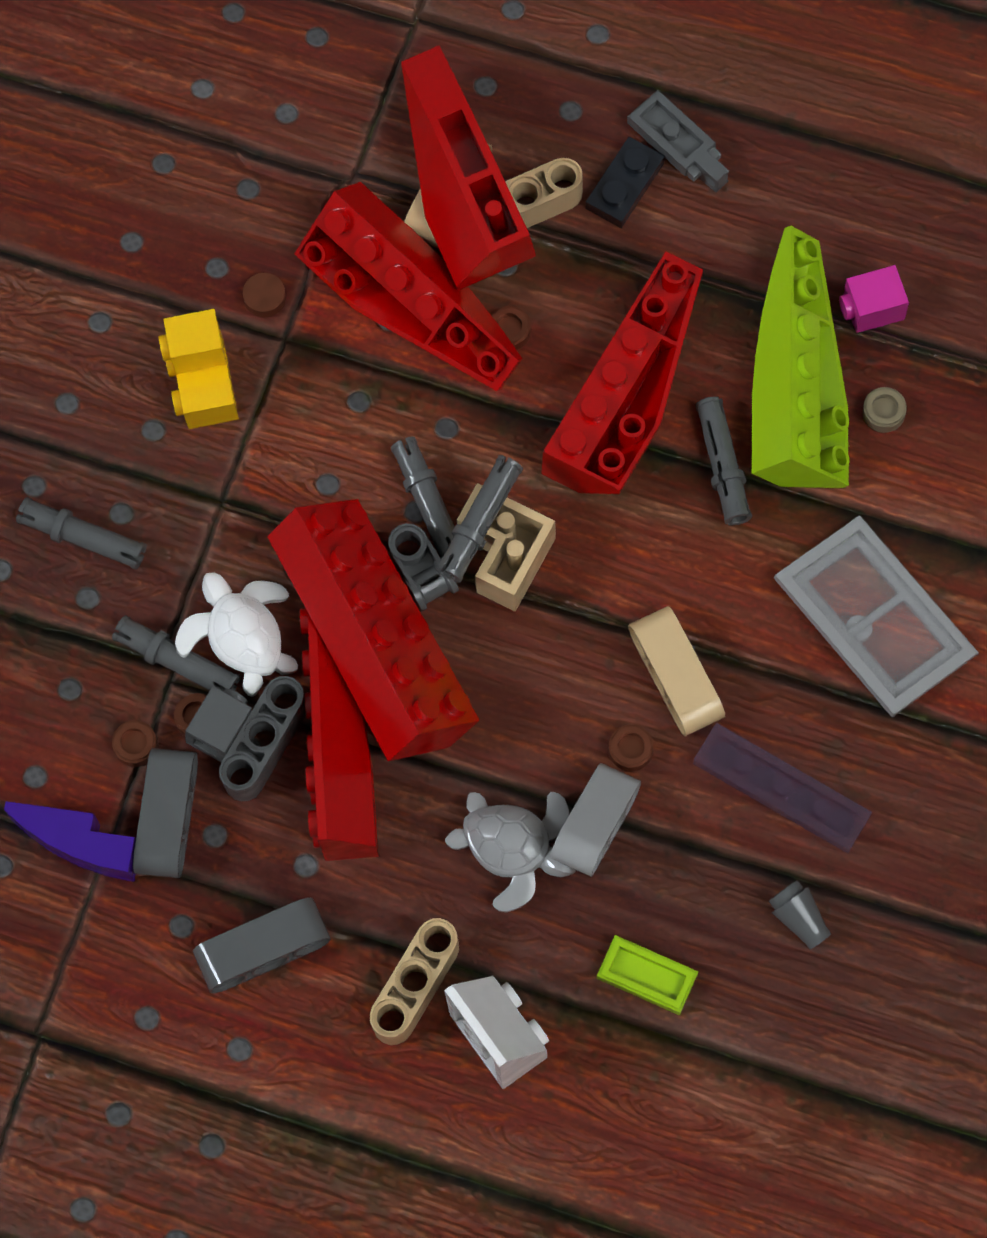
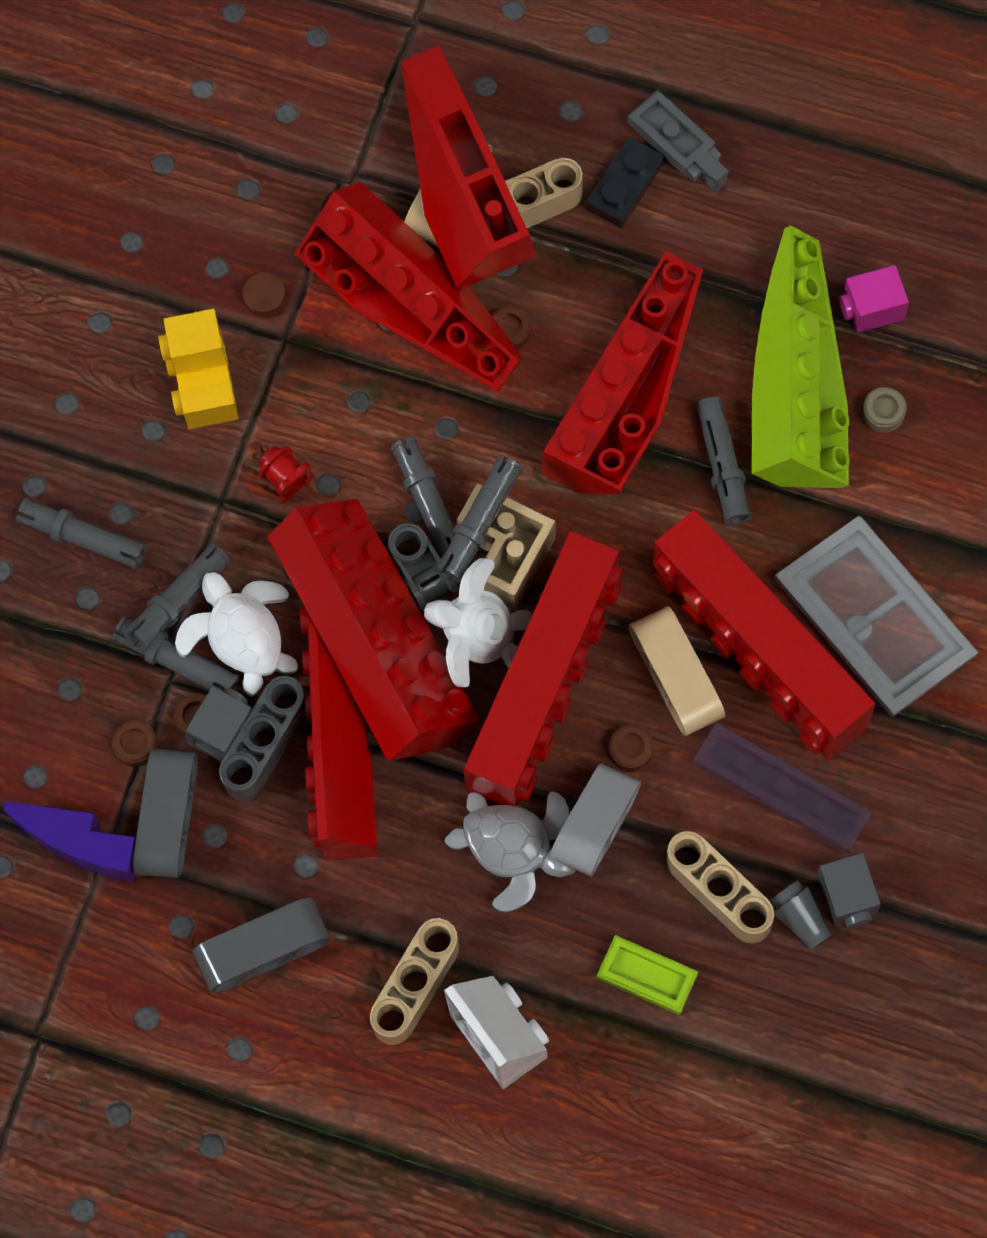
none -> dark grey pin [123,544,230,651]
none -> red brick [258,446,314,503]
none -> white animal [424,558,532,687]
none -> red brick [464,531,624,807]
none -> red brick [652,509,876,762]
none -> tan beam [666,831,774,943]
none -> dark grey brick [817,853,881,929]

